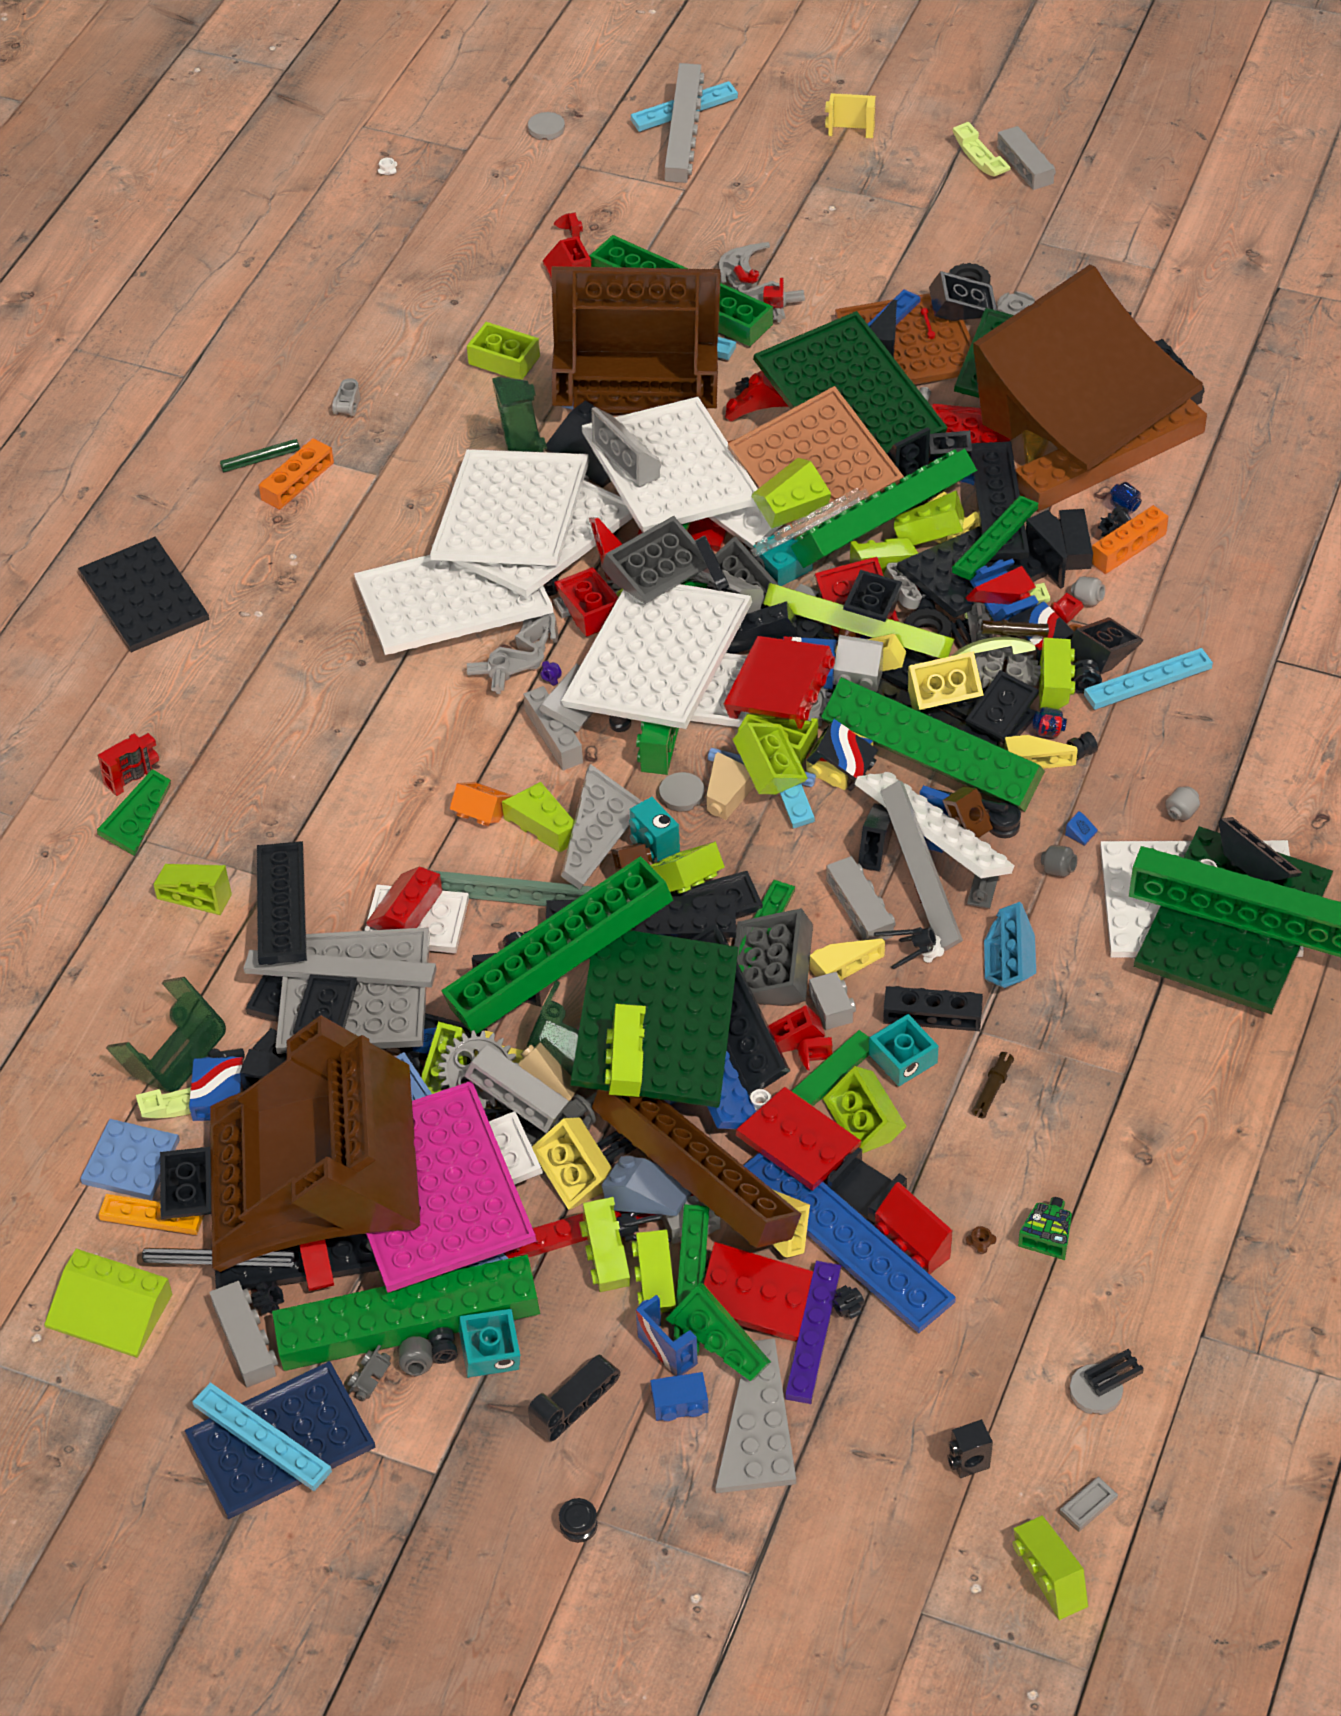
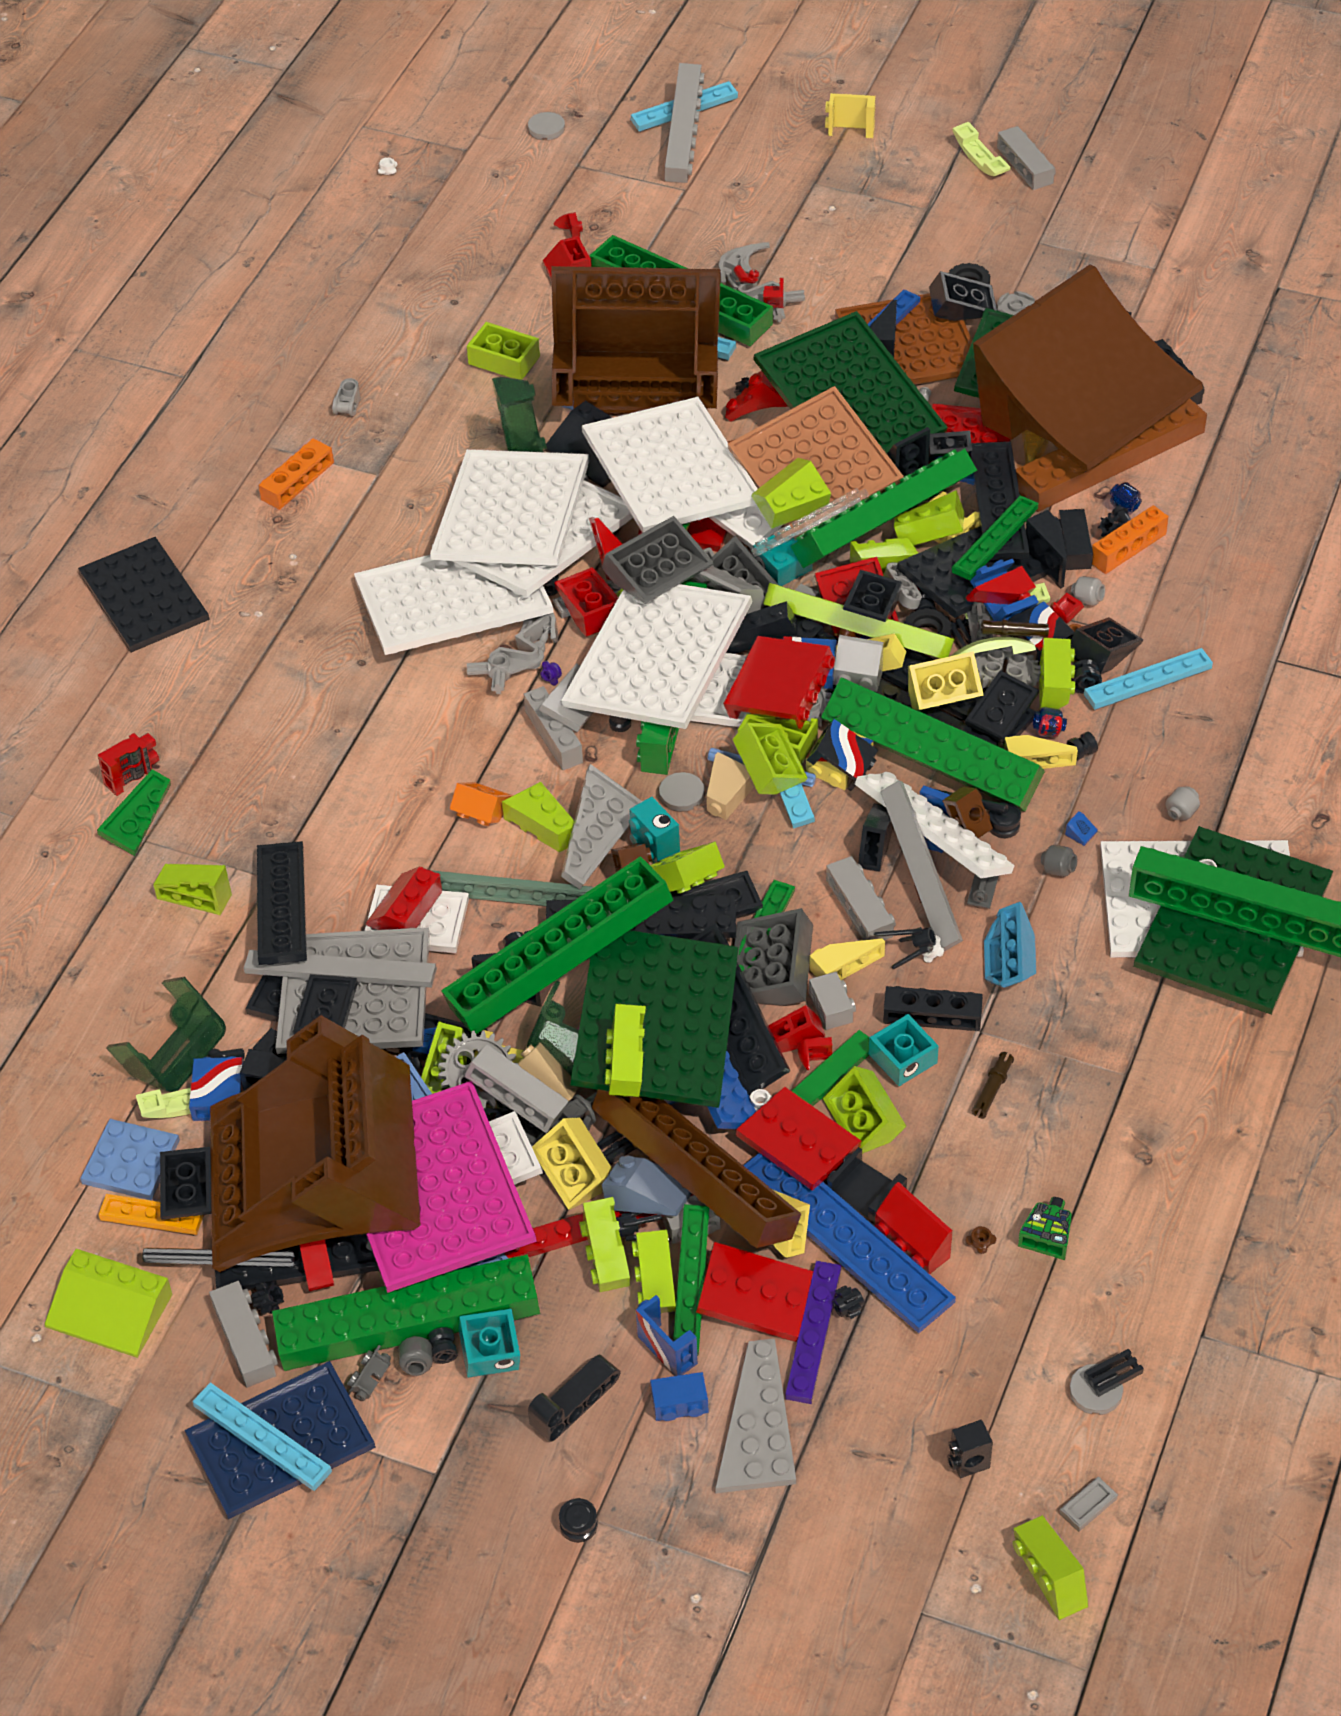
dark green axle [220,439,300,472] -> none
light grey slope [592,407,661,487] -> none
green wing [666,1283,771,1381] -> none
black beam [695,536,730,591] -> none
red hinge [920,308,935,339] -> none
black wedge [1218,817,1302,881] -> none

